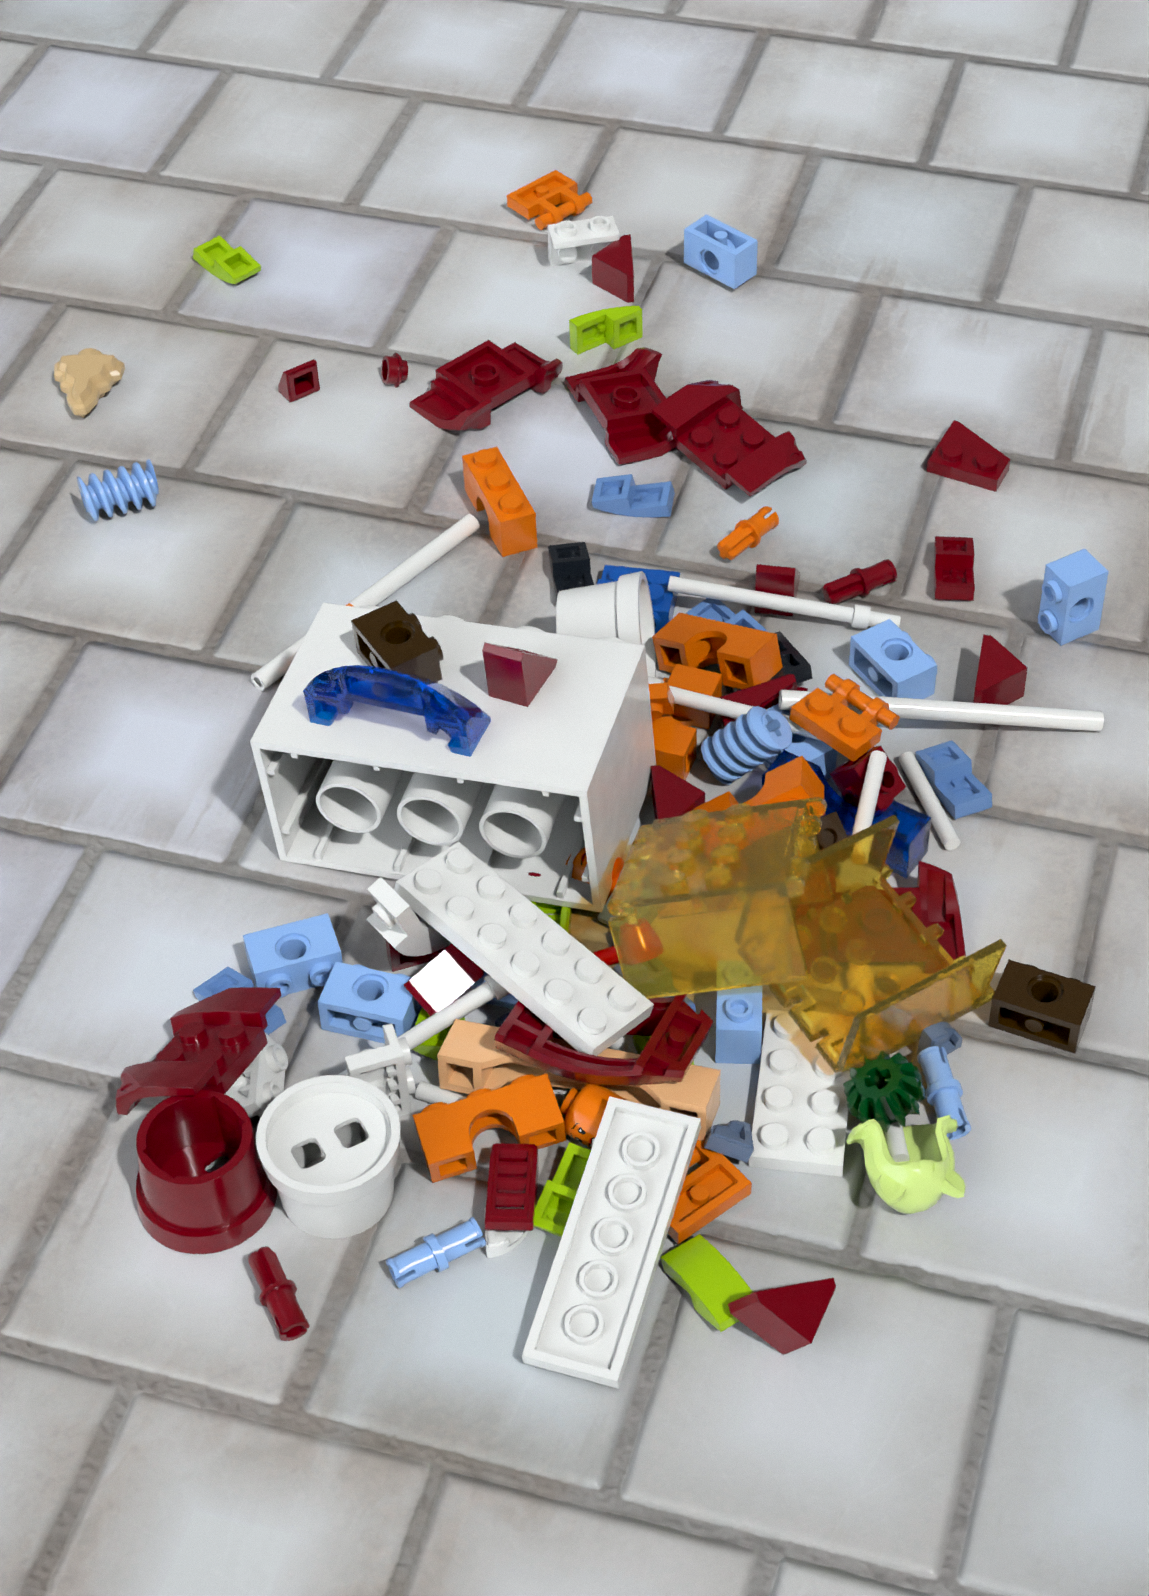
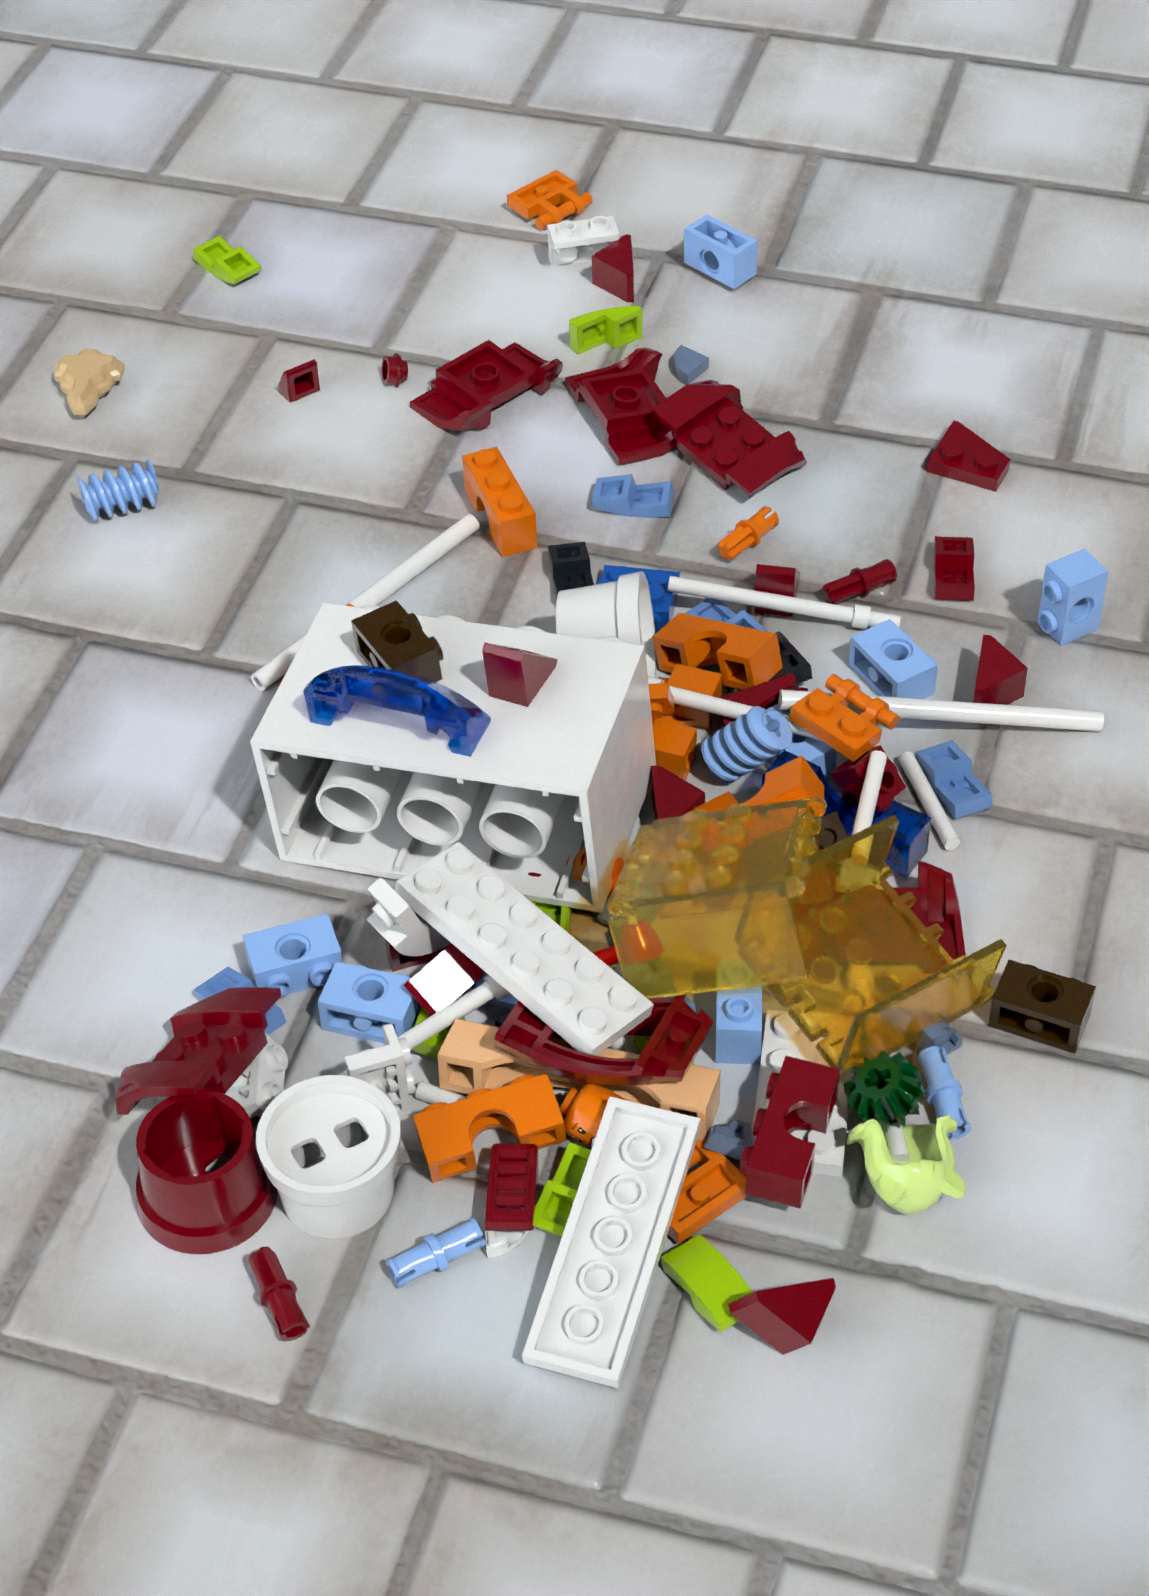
none -> sand blue tile [674,345,709,384]
none -> dark red arch [739,1056,840,1209]

